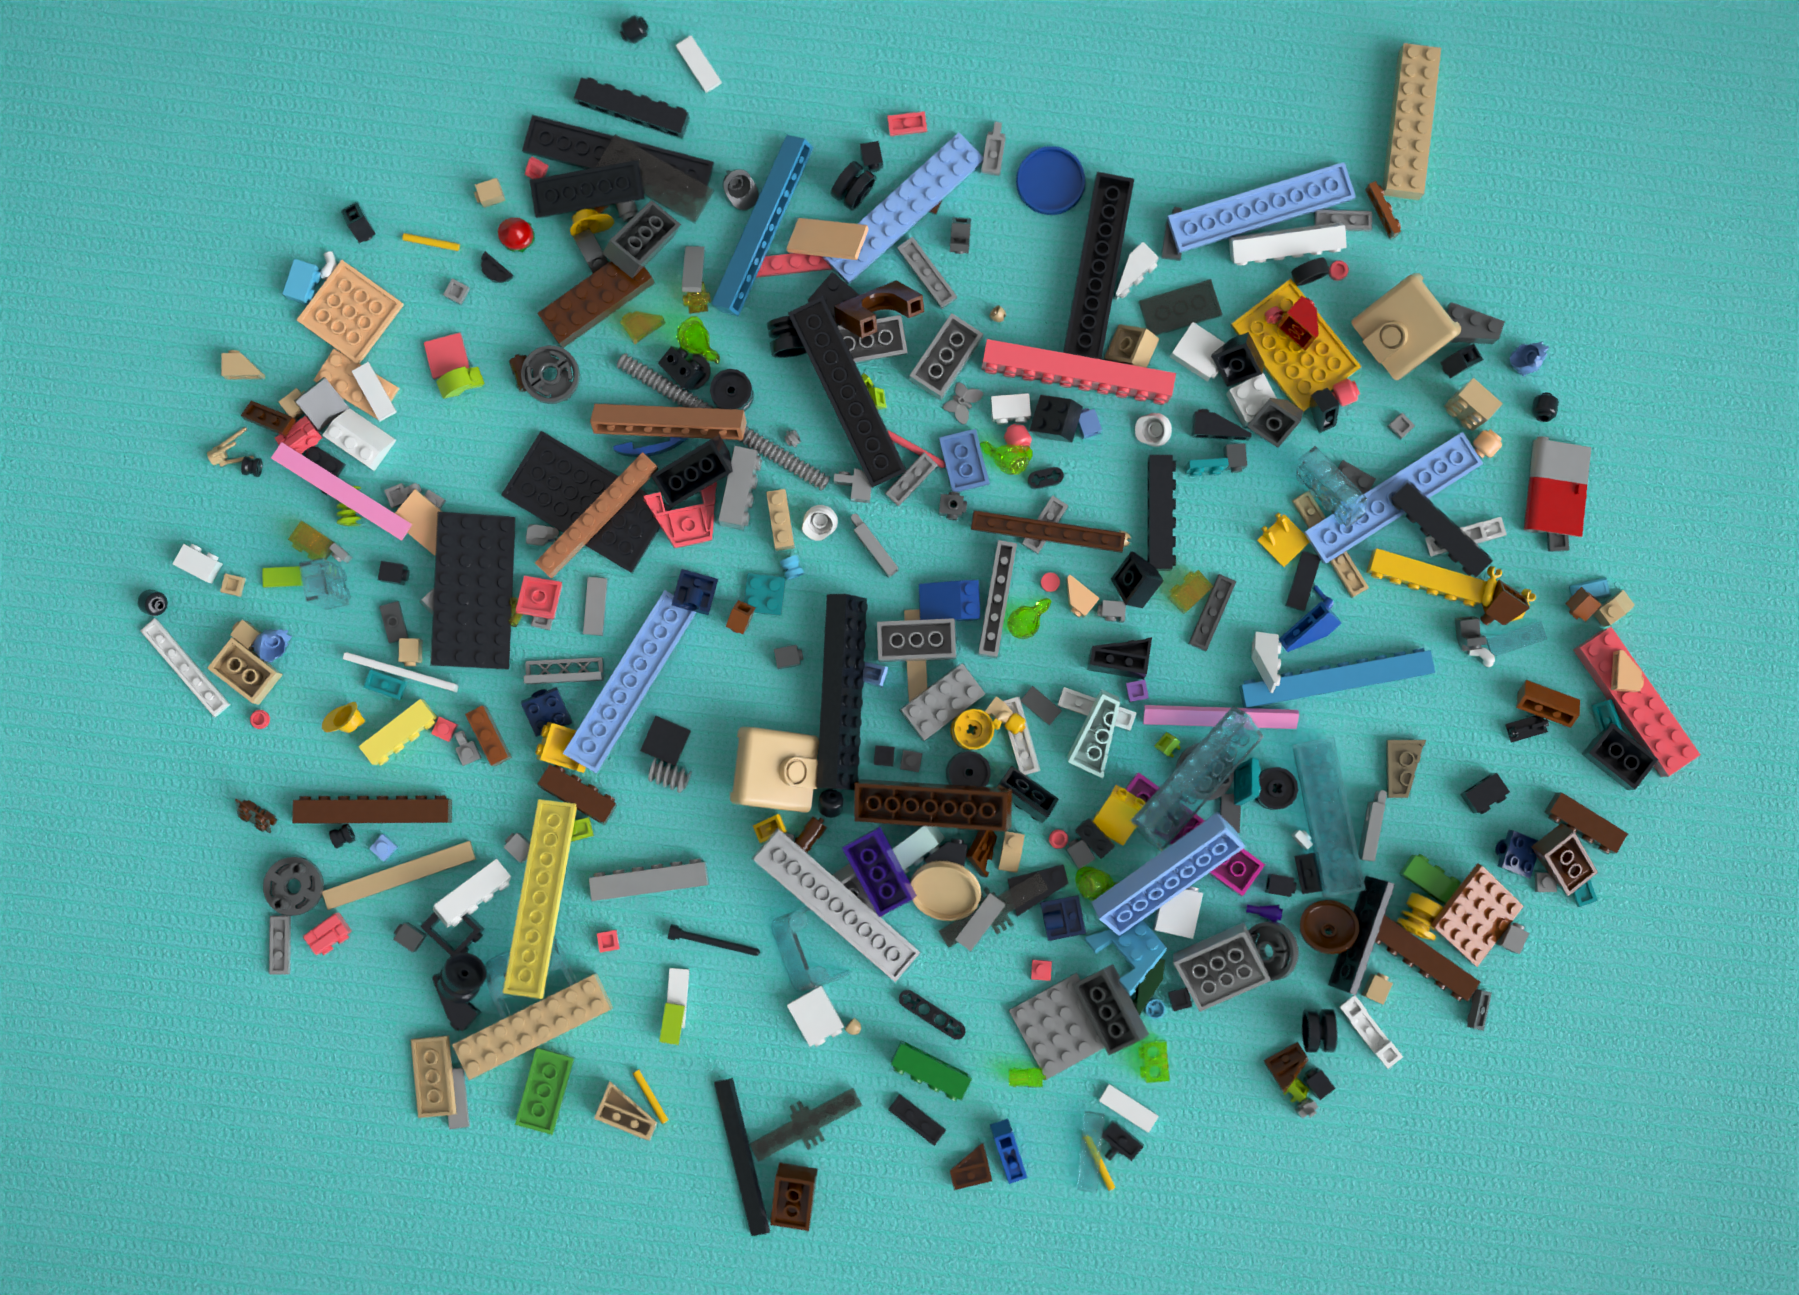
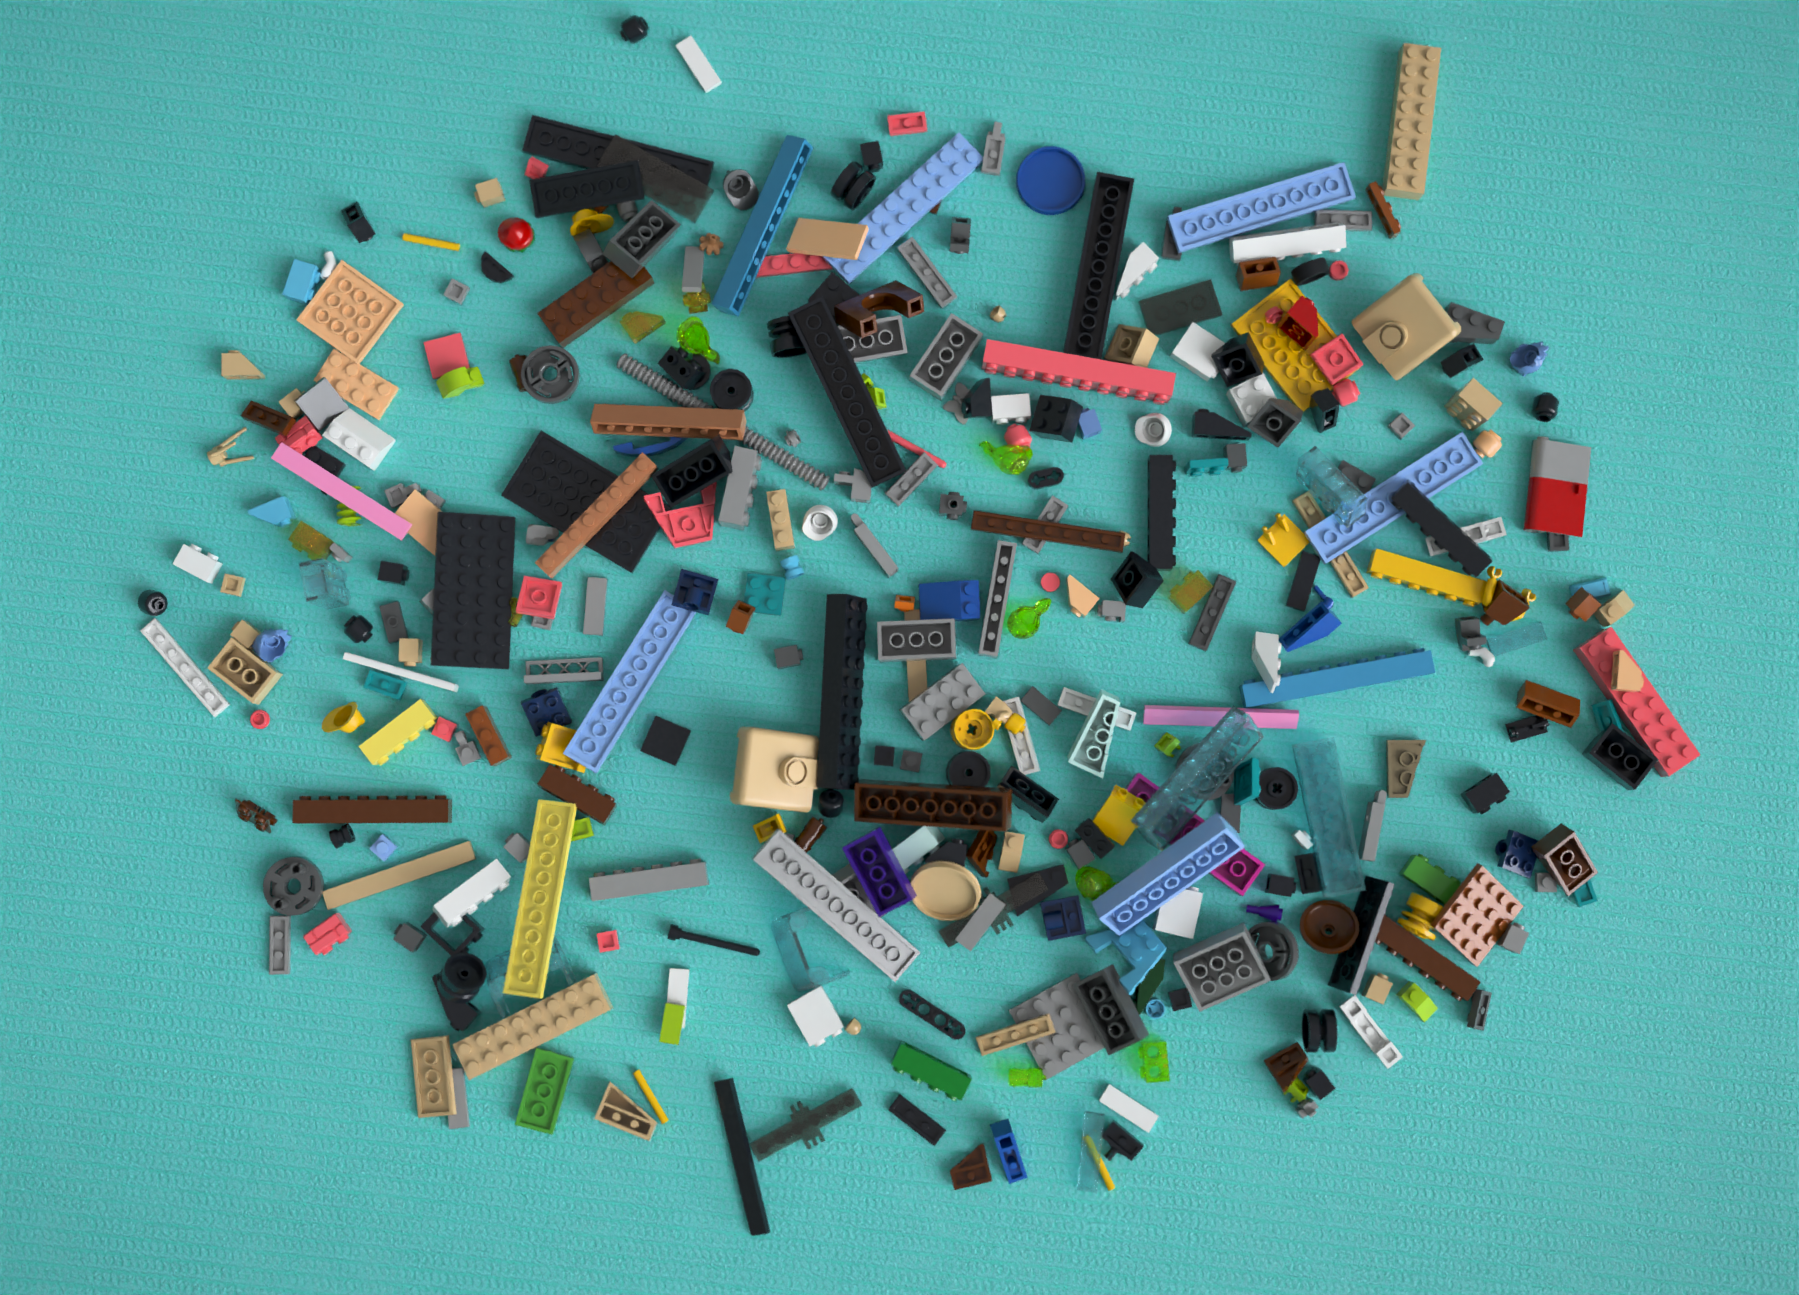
black wheel [241,456,263,477] -> none
lime tile [262,566,303,588] -> none
white tile [352,362,397,421] -> none
black brick [574,77,690,139] -> none
light grey piece [648,758,692,793] -> none
reddish brown slope [770,1162,818,1231] -> none
light blue slope [863,662,888,688] -> none
medium blue plate [939,429,990,492] -> none
coral plate [1031,960,1052,981] -> none
black wedge [1087,637,1152,680] -> none
medium lavender plate [1126,679,1149,702] -> none
reddish brown brick [1545,792,1628,855] -> none
none -> medium azure slope [247,496,297,528]
none -> black head [344,615,373,643]
none -> medium nougat plant [699,233,723,255]
none -> orange plate [894,595,915,612]
none -> black slope [961,378,992,419]
none -> tan tile [976,1013,1056,1056]
none -> dark orange brick [1236,257,1281,291]
none -> coral tile [1310,333,1364,386]
none -> lime slope [1396,981,1438,1023]

